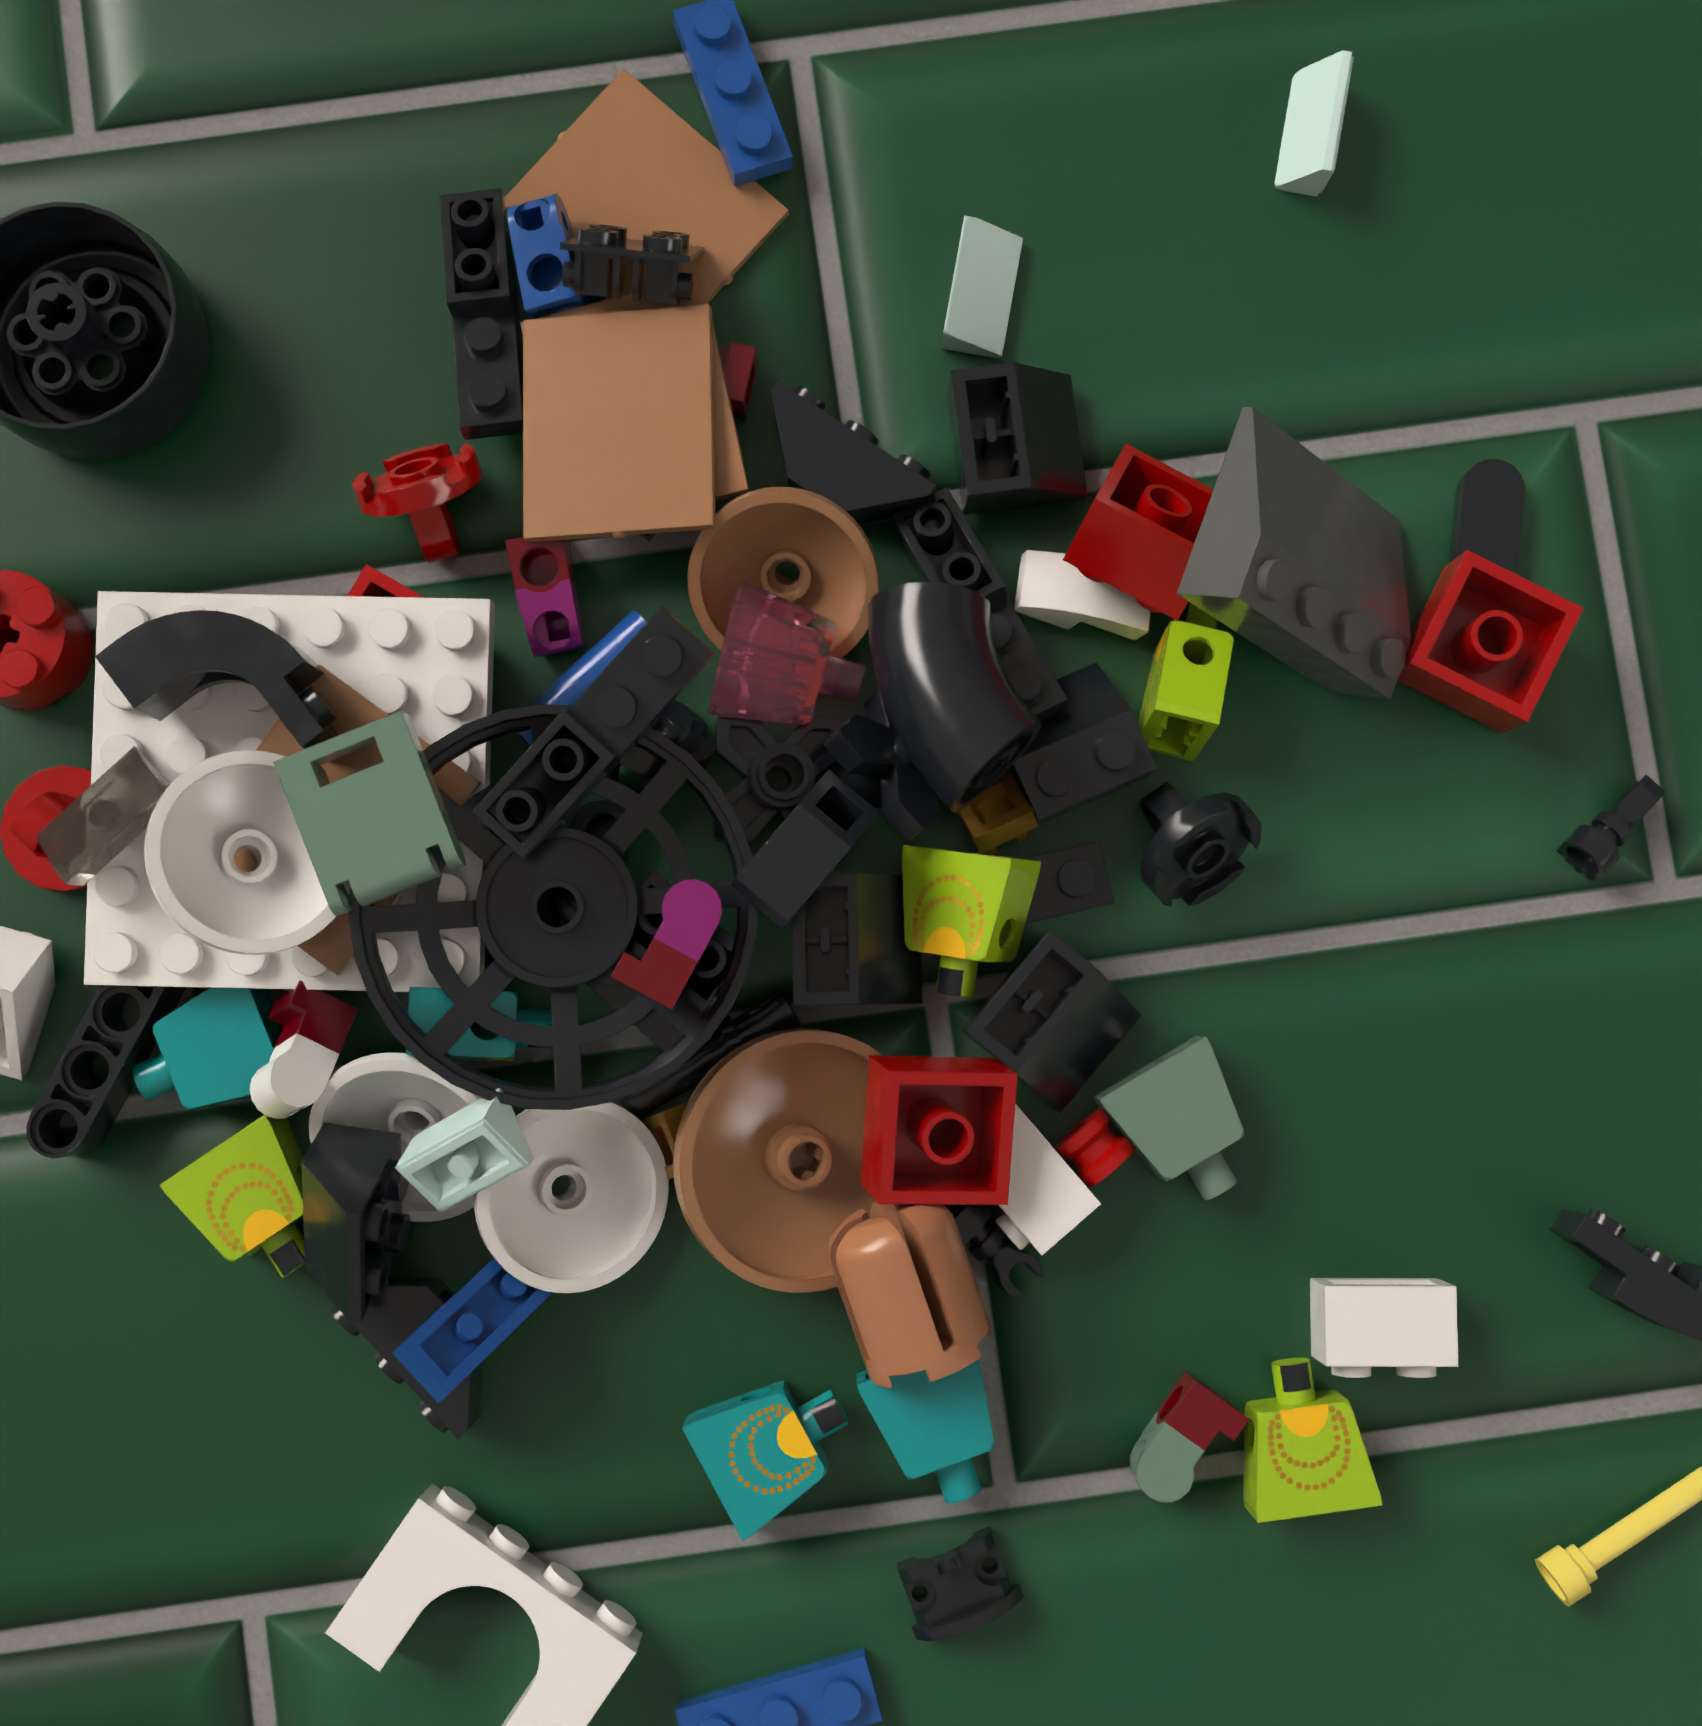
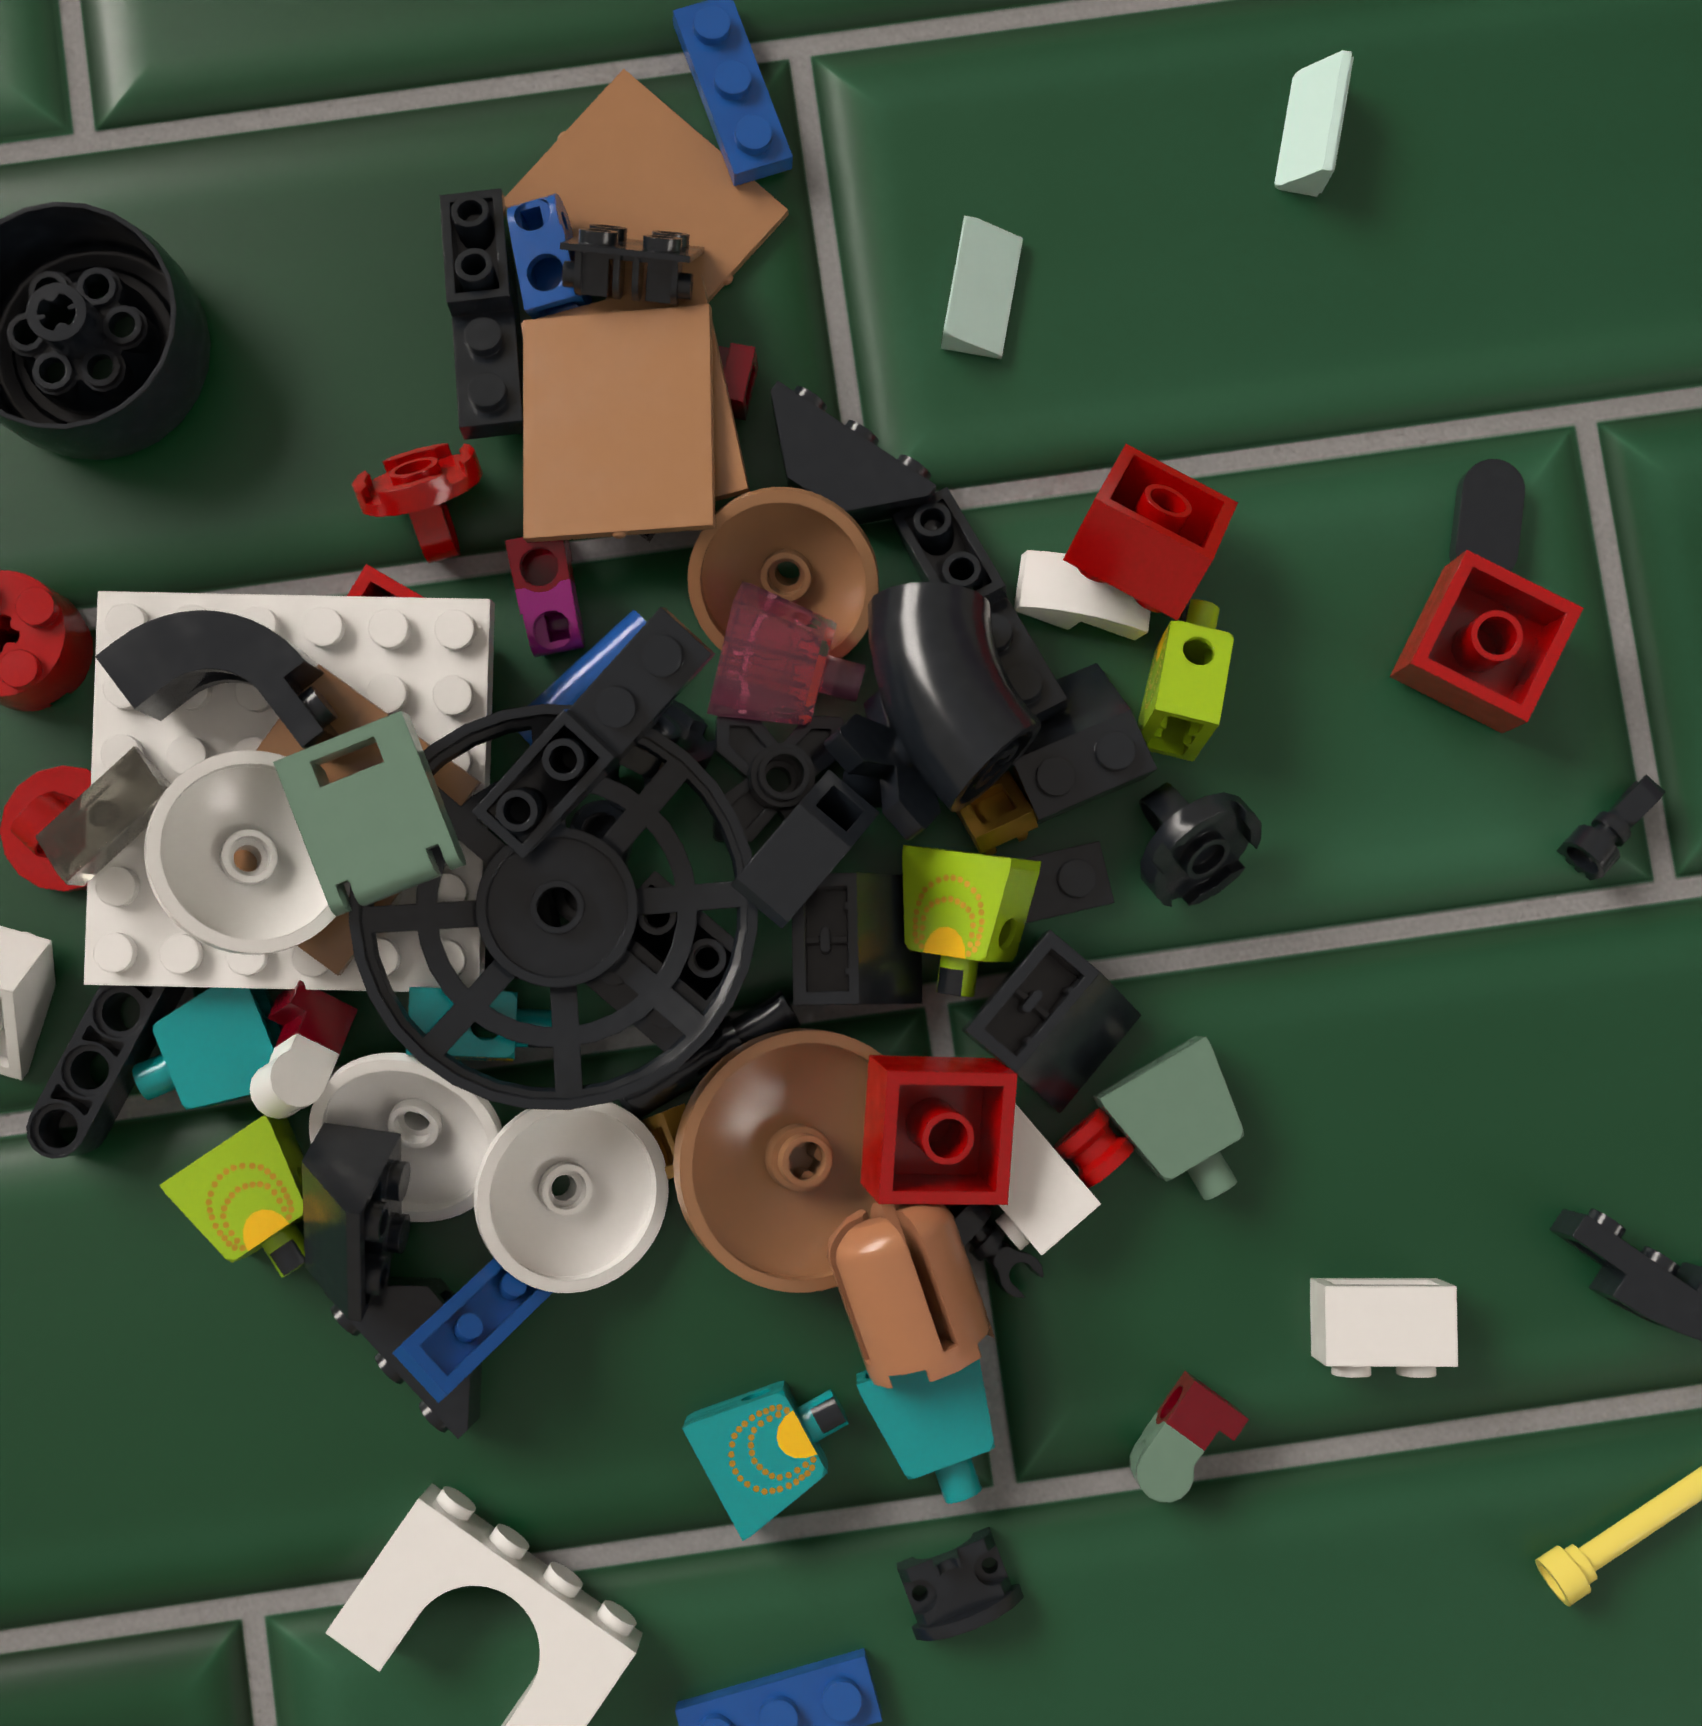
light aqua slope [395,1088,533,1212] -> none
leg [610,879,722,1009] -> none
black slope [947,362,1088,515] -> none
dark grey slope [1177,407,1411,699] -> none
lime torso [1243,1357,1382,1523] -> none

